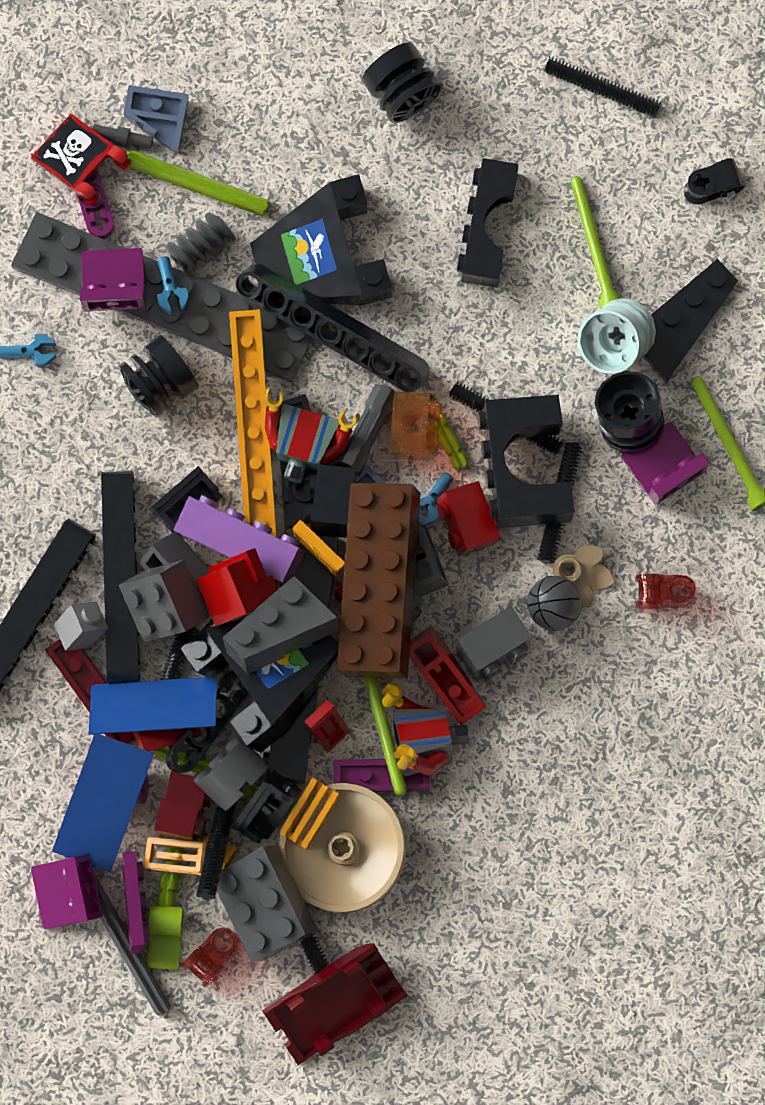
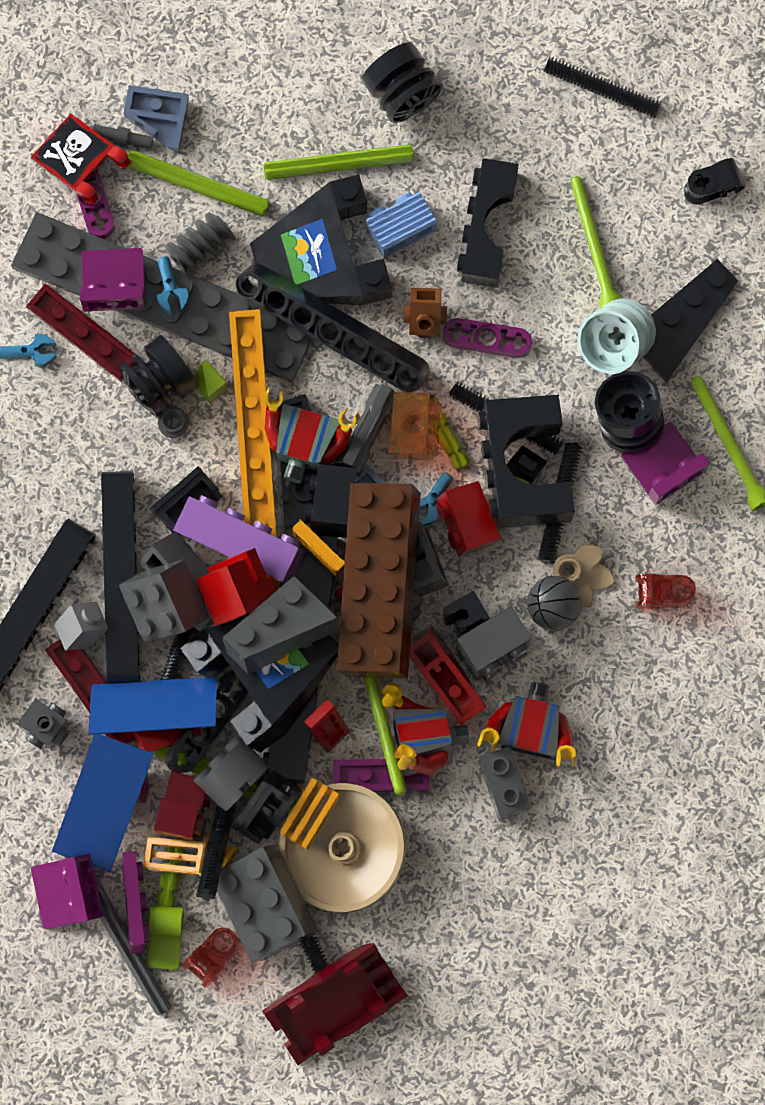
none -> dark grey brick [17,698,70,750]
none -> dark red tile [26,283,139,382]
none -> dark grey plate [158,407,189,438]
none -> lime slope [194,360,227,404]
none -> lime axle [263,144,414,180]
none -> light blue brick [366,192,437,258]
none -> dark orange brick [403,288,447,338]
none -> black hinge [442,591,490,638]
none -> magenta beam [443,318,532,358]
none -> torso [477,682,576,767]
none -> dark grey brick [478,747,530,821]
none -> black slope [507,445,548,484]

